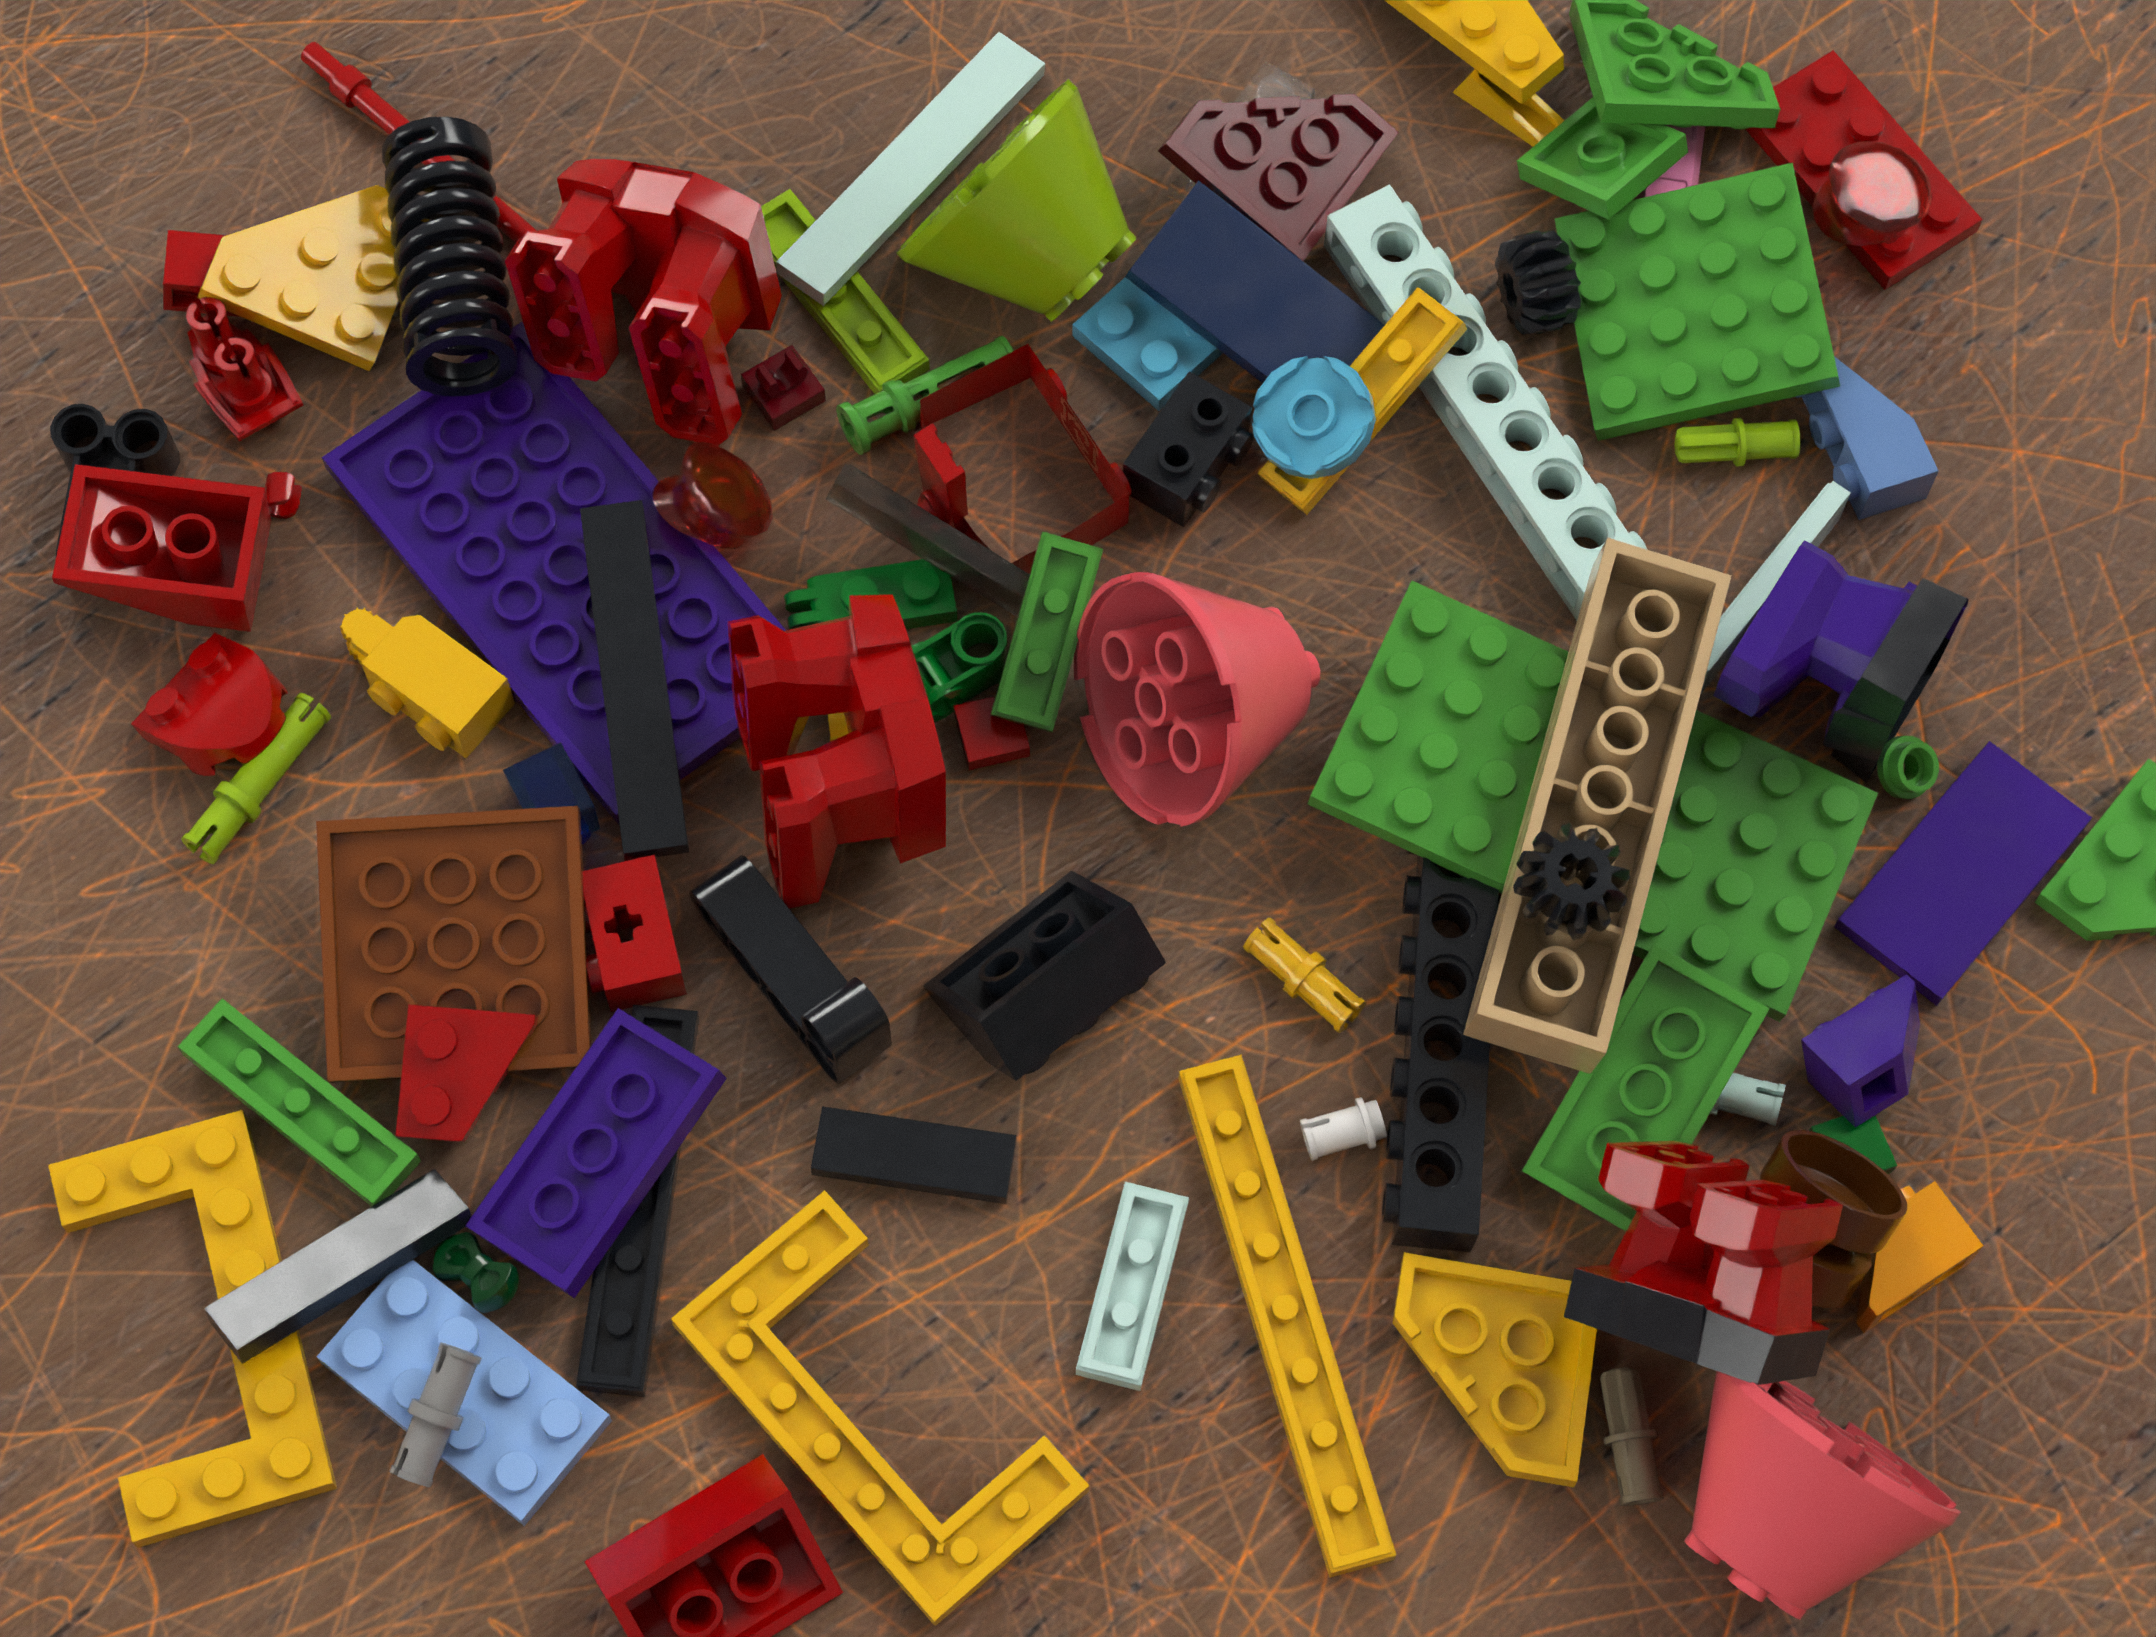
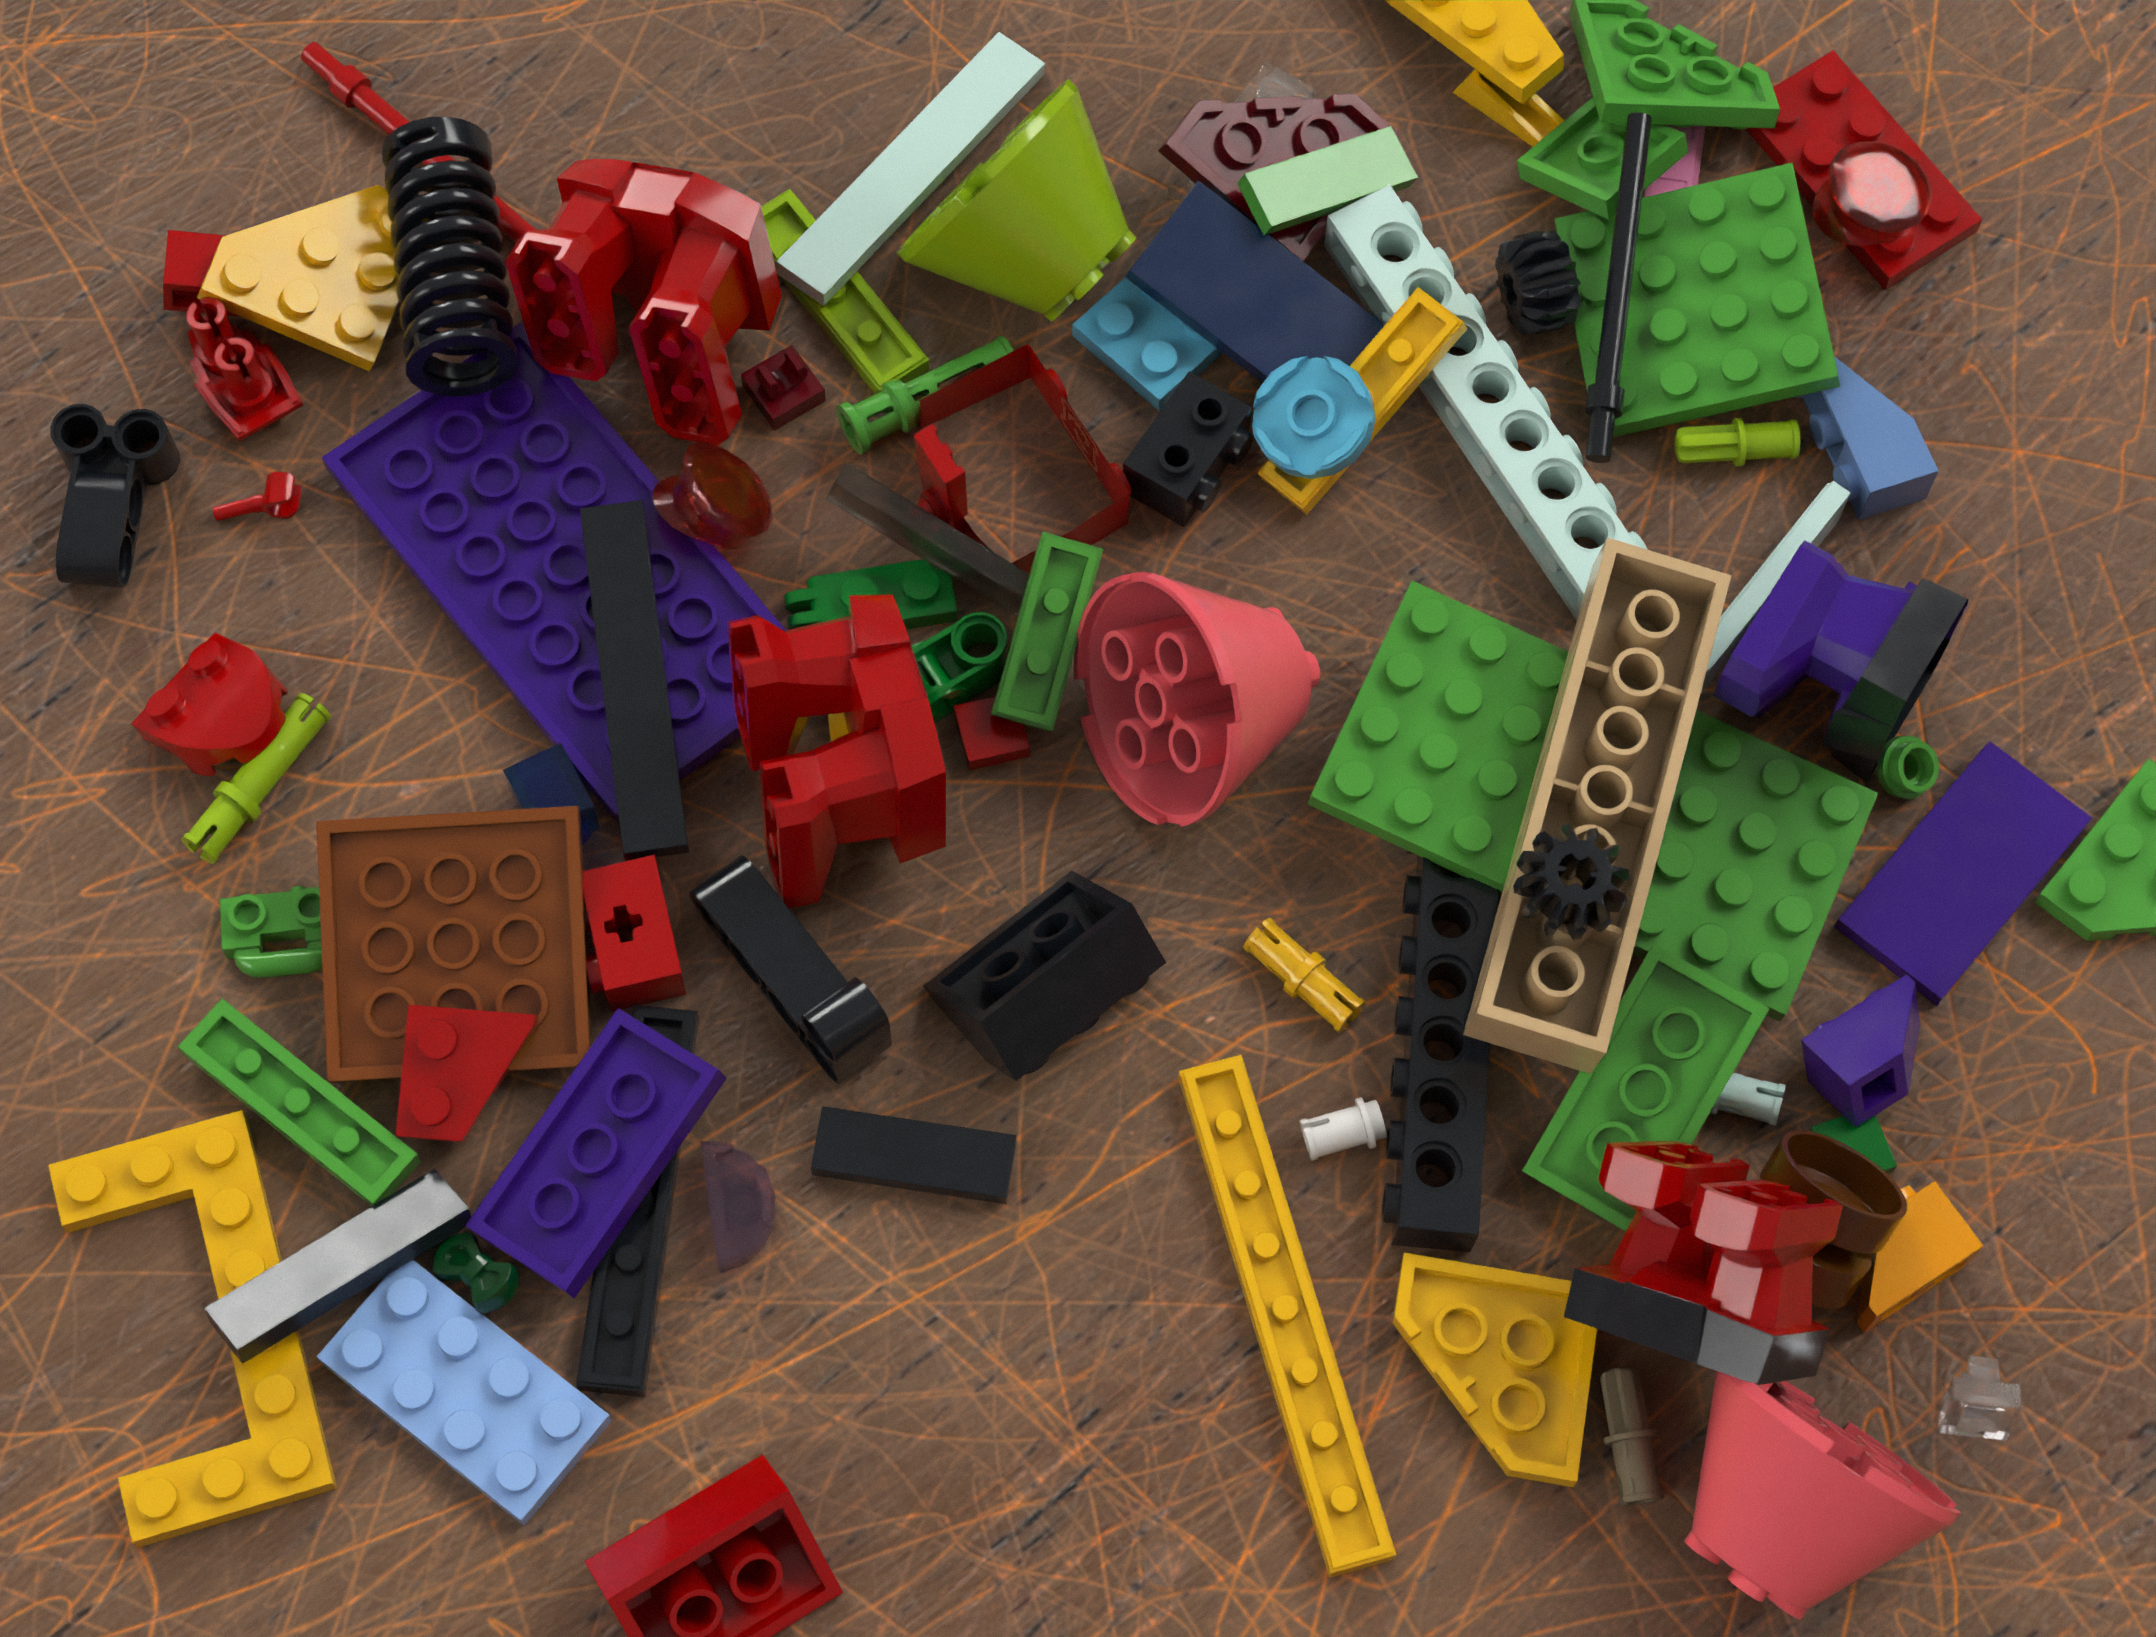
red slope [52,464,271,632] -> none
yellow hinge [340,607,515,758] -> none
light grey pin [389,1342,482,1487] -> none
yellow plate [671,1190,1090,1626] -> none
light aqua tile [1076,1182,1189,1391] -> none
none -> bright green piece [220,886,322,978]
none -> plate [700,1141,776,1273]
none -> tile [1237,126,1418,235]
none -> black bar [1585,112,1652,463]
none -> clear tile [1939,1356,2022,1441]

